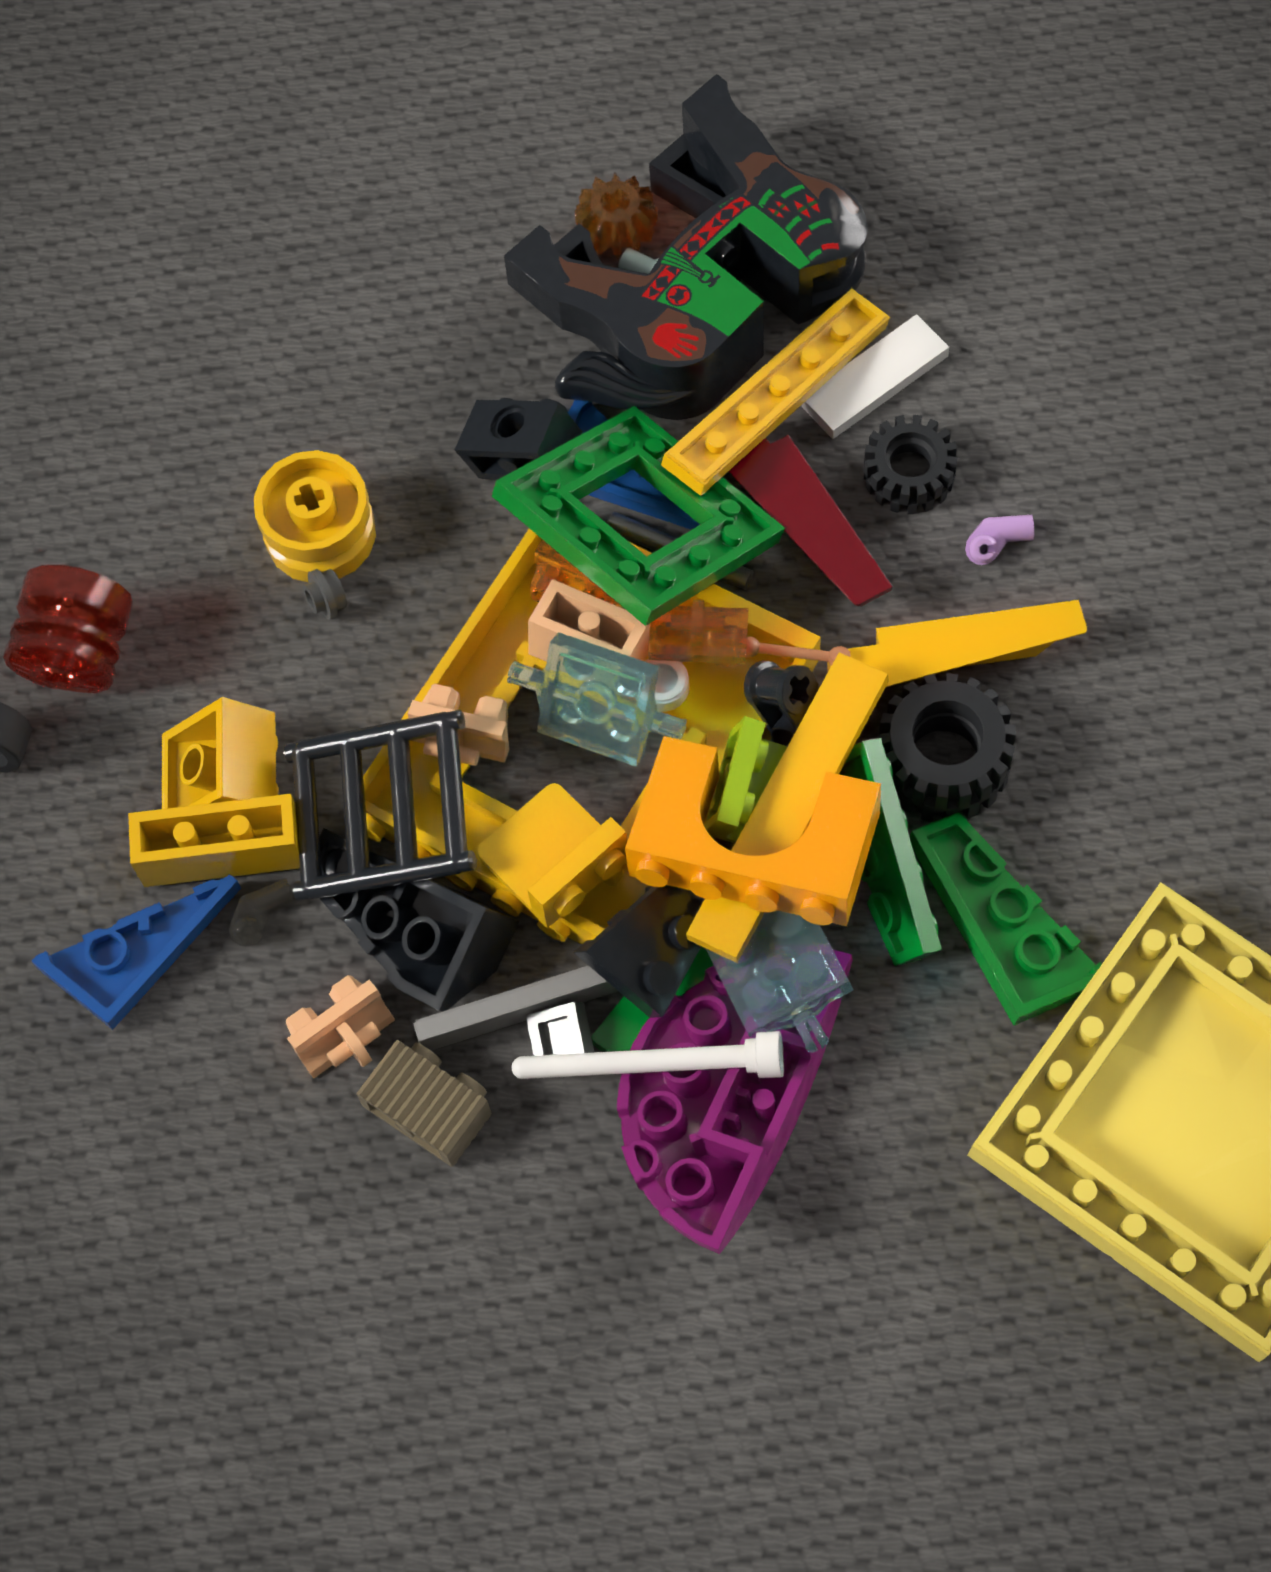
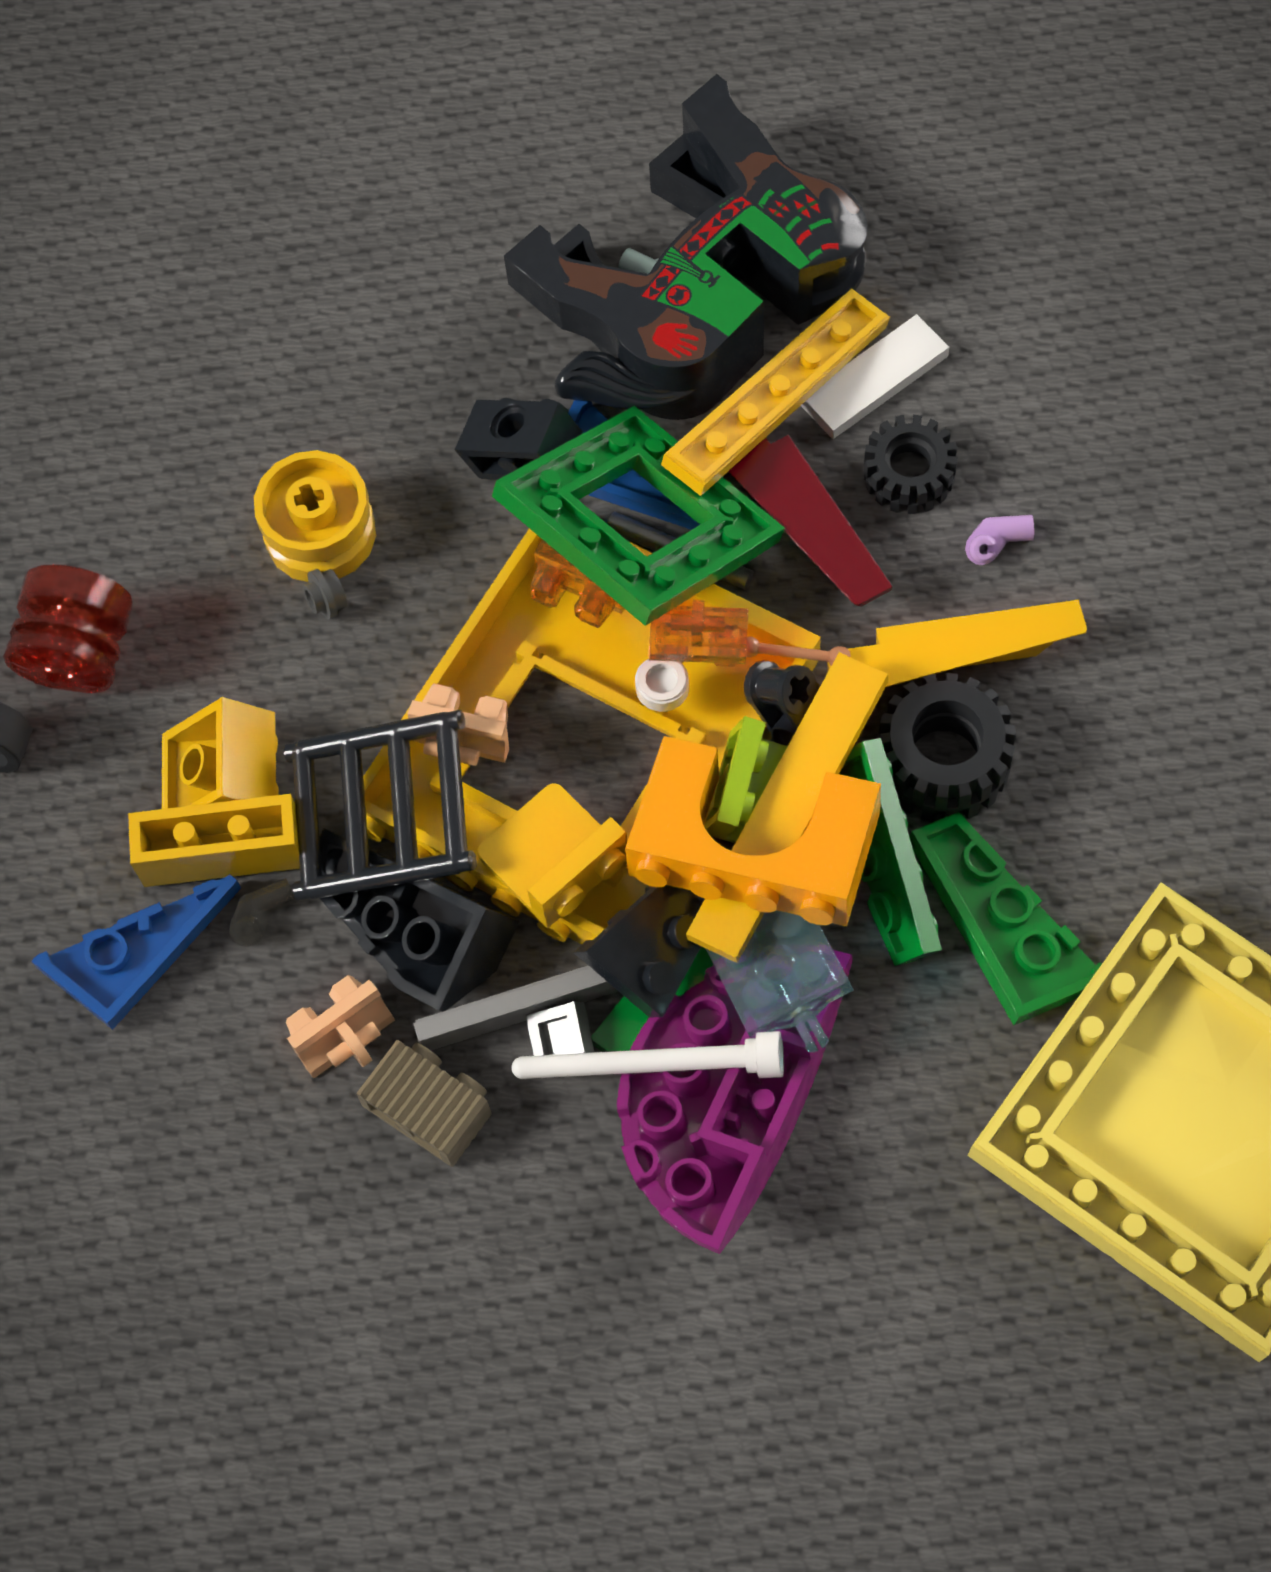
clear light blue plate [507,632,687,766] -> none
light nougat brick [528,579,650,695] -> none
clear orange gear [574,172,658,259] -> none

